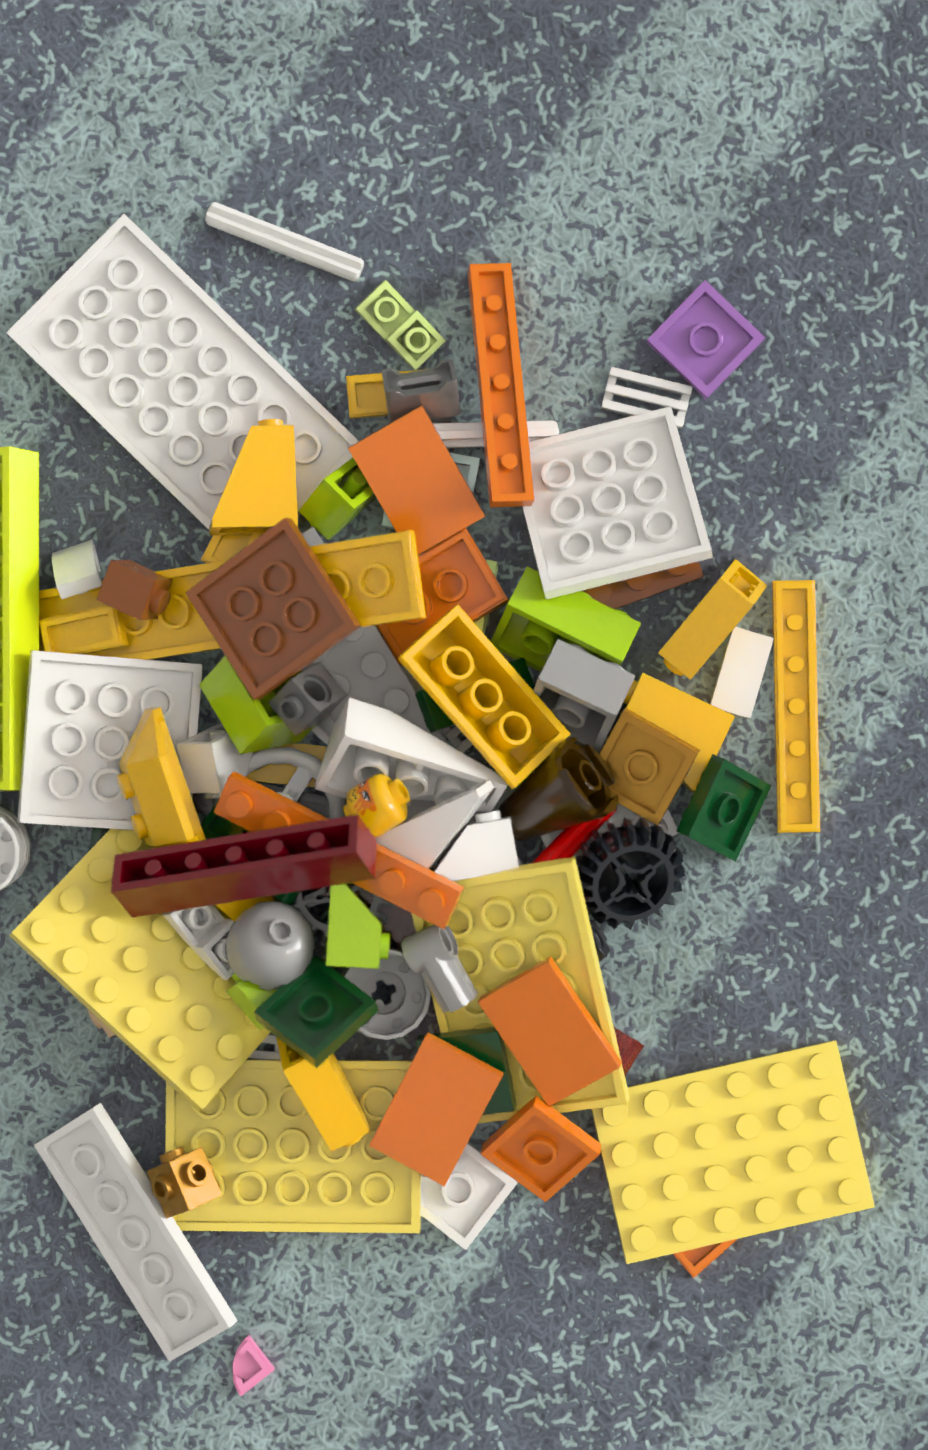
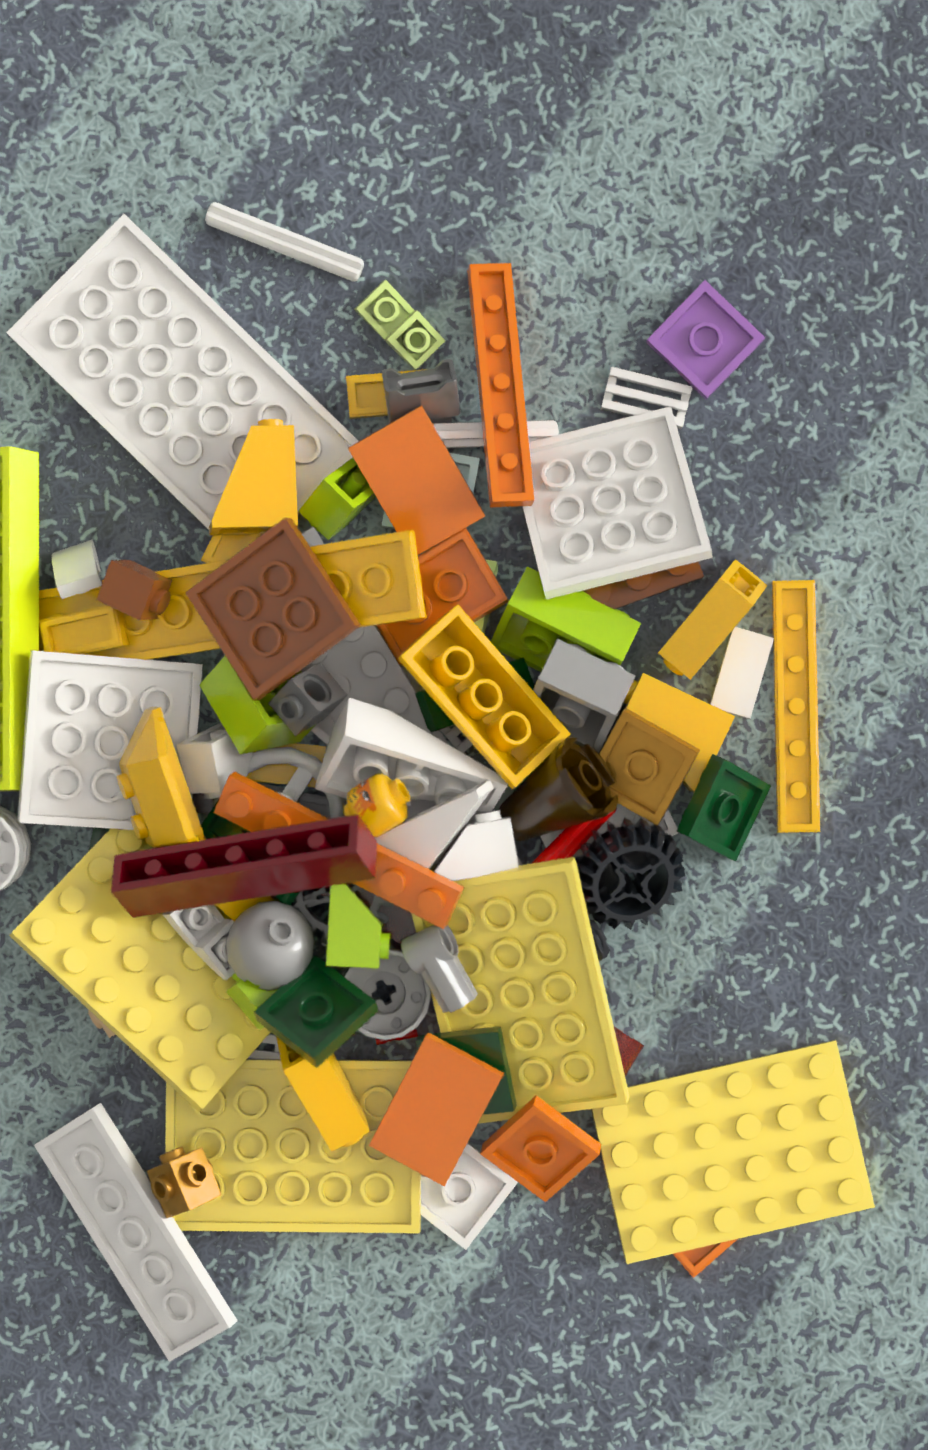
bright pink tile [232,1335,275,1396] -> none
orange tile [478,957,622,1107] -> none
none -> red piece [375,1029,418,1045]

